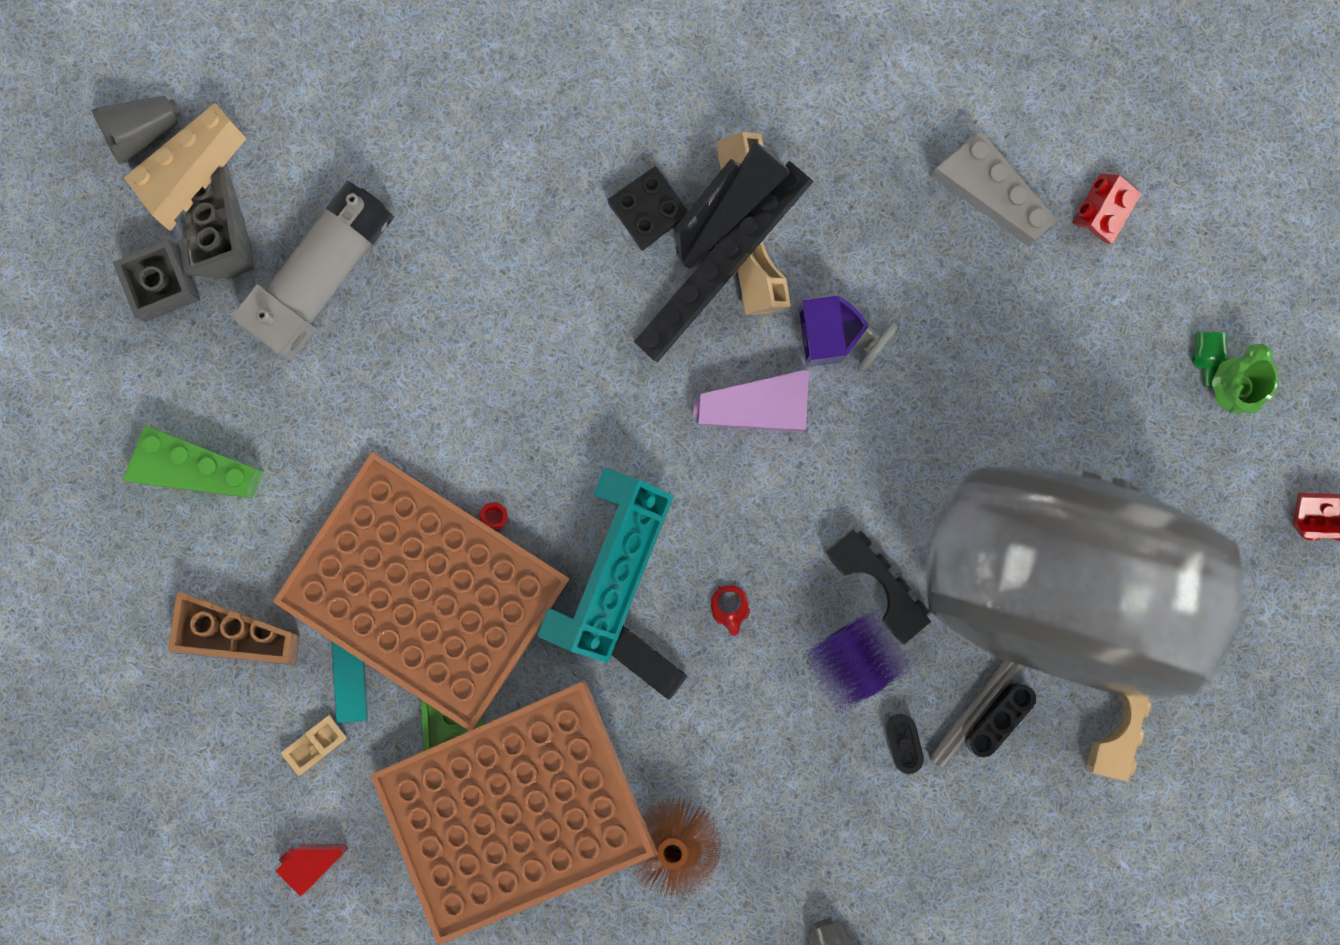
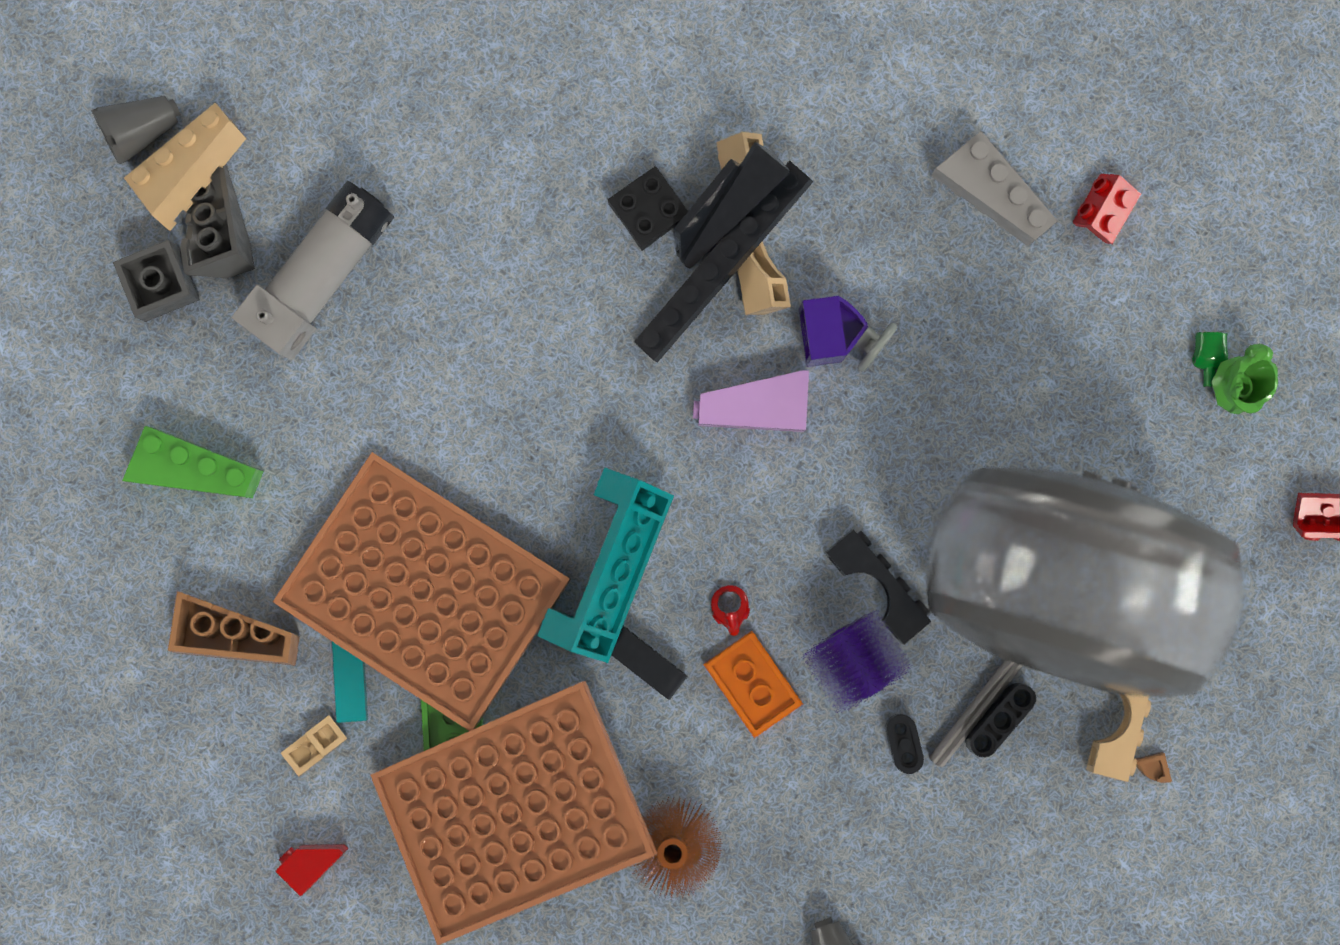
red tile [478,502,508,532] -> none
none -> orange tile [703,630,803,738]
none -> medium nougat tile [1136,752,1172,783]

